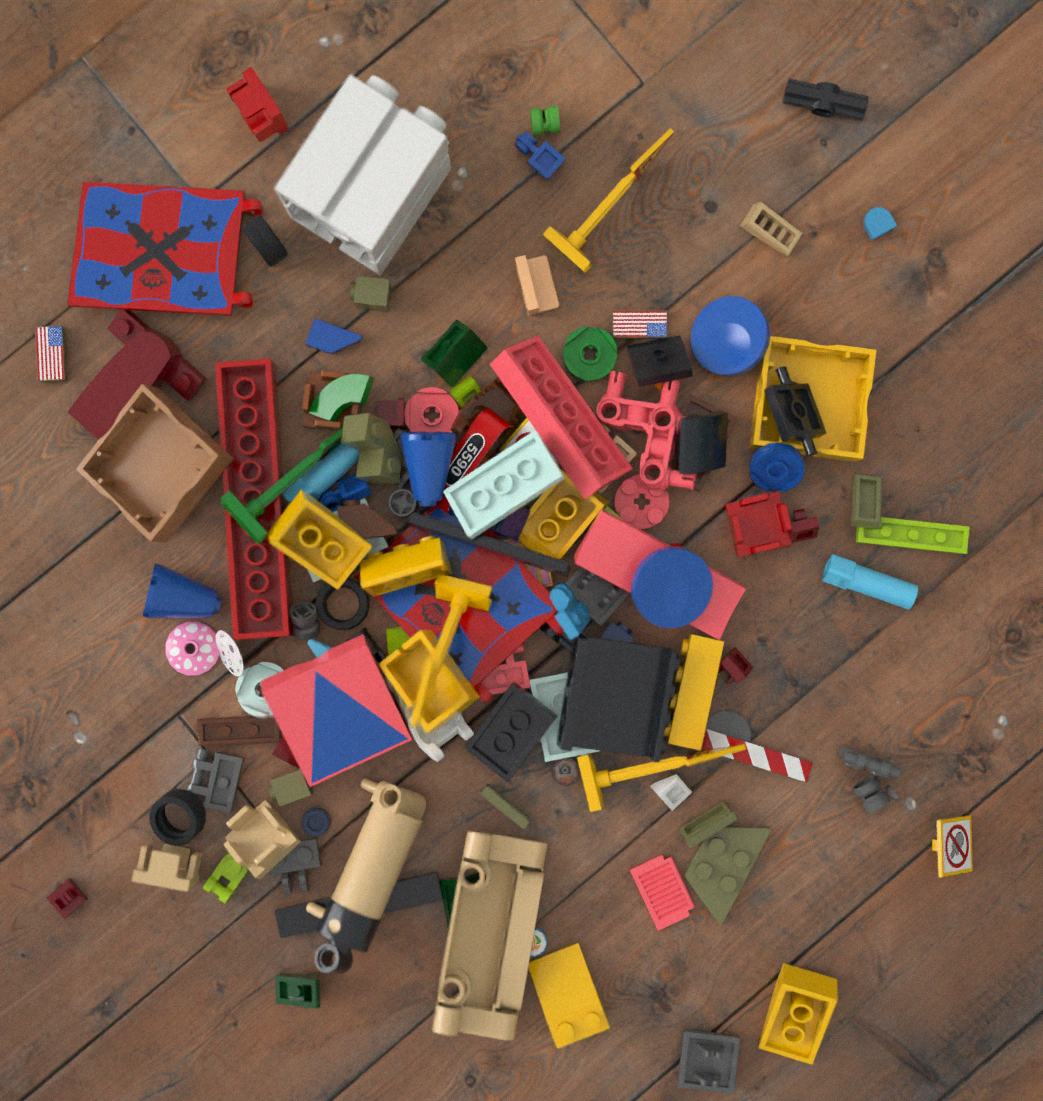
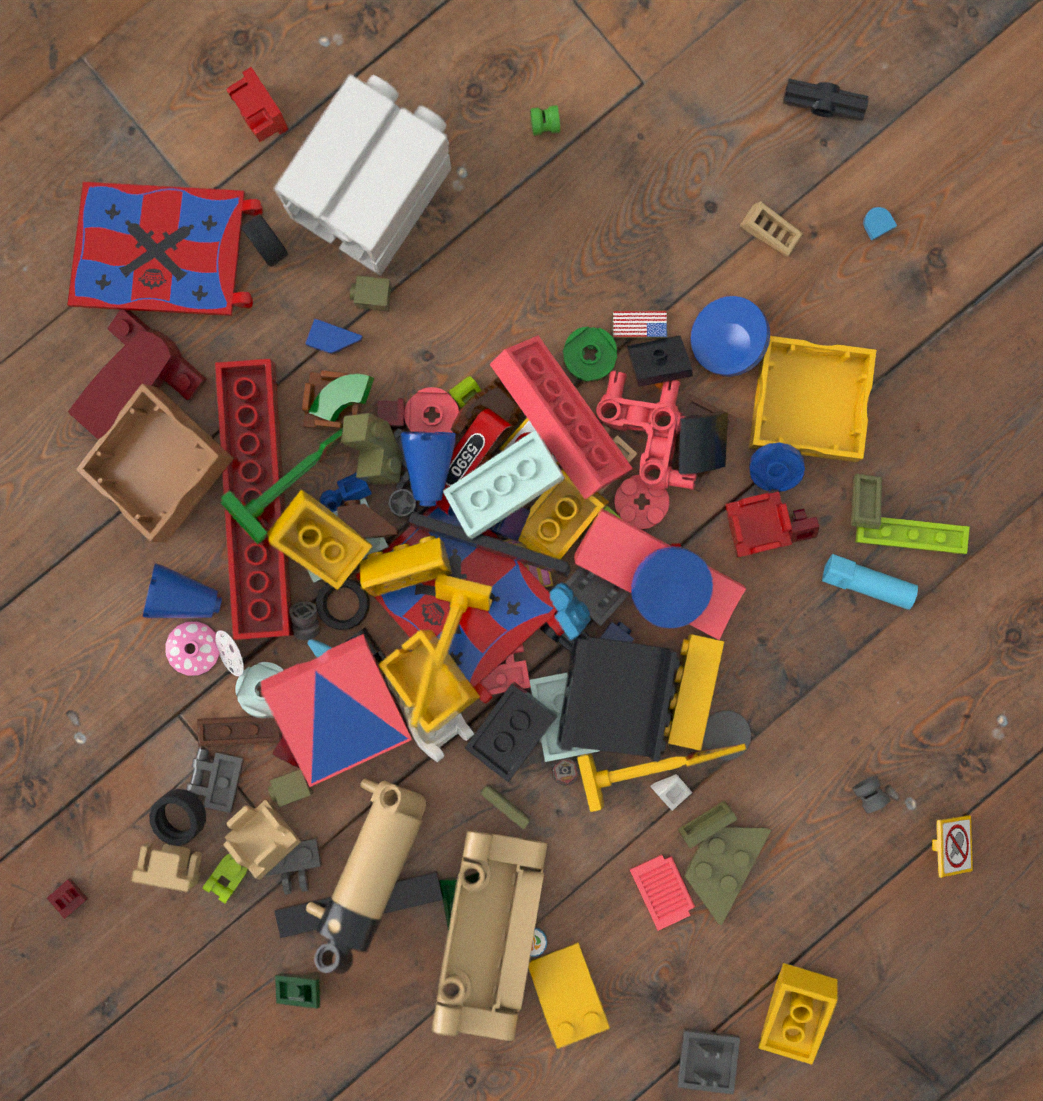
tile [35,325,67,383] -> none
medium azure piece [282,442,360,503] -> none
dark blue tile [302,808,331,837] -> none
lime slope [386,627,413,656] -> none
dark green panel [421,319,487,387] -> none
blue plate [514,132,566,181] -> none
light nougat panel [515,255,559,316] -> none
yellow piece [543,128,675,273] -> none
sticker [701,729,813,782] -> none
dark red tile [718,647,753,684] -> none
black plate [764,366,826,457] -> none
dark grey plate [836,745,901,779] -> none

